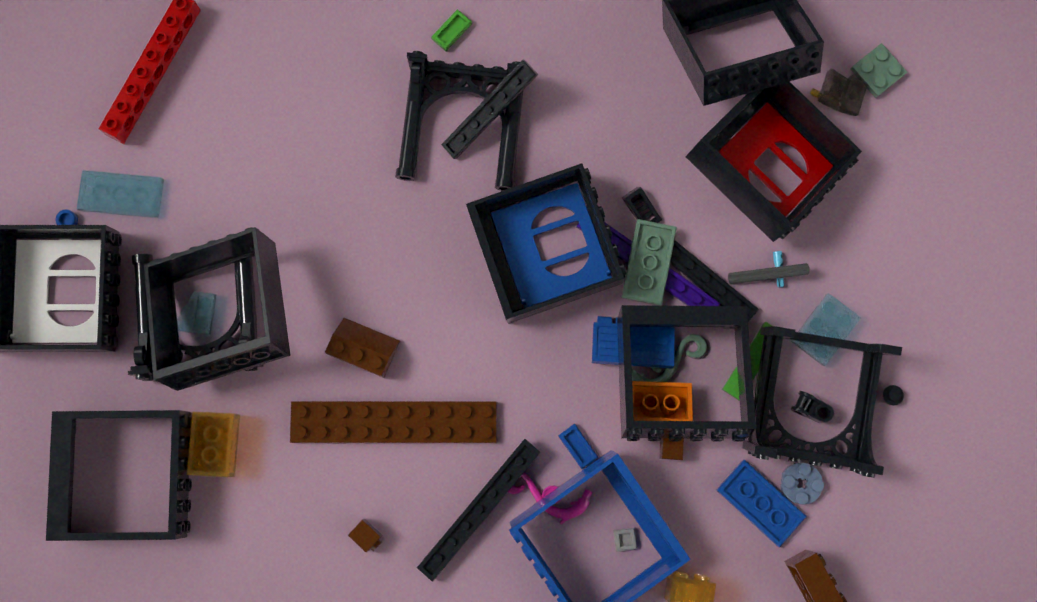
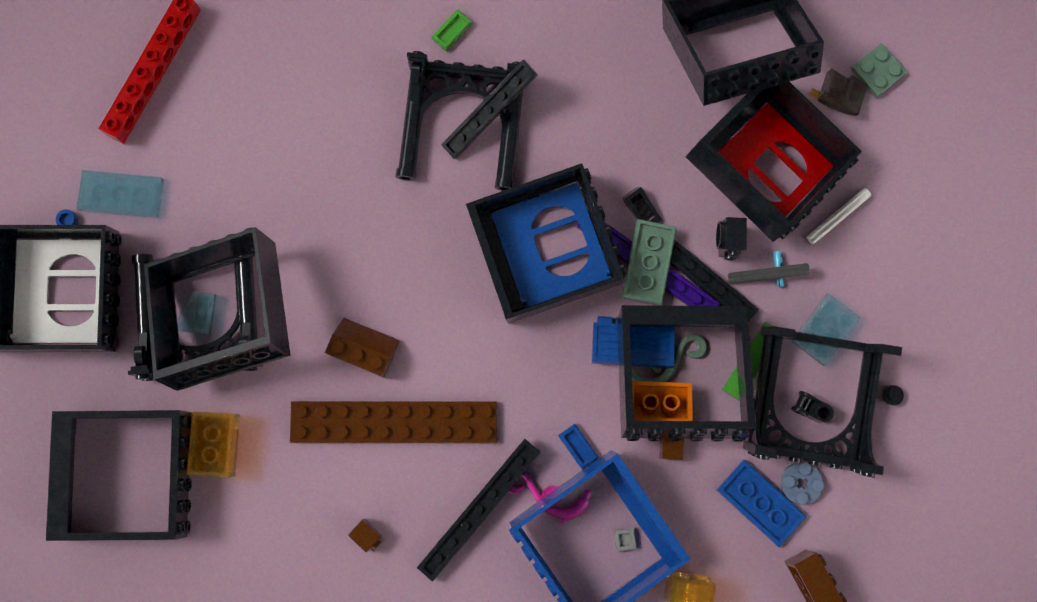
none -> black brick [716,217,747,261]
none -> white axle [806,188,871,244]

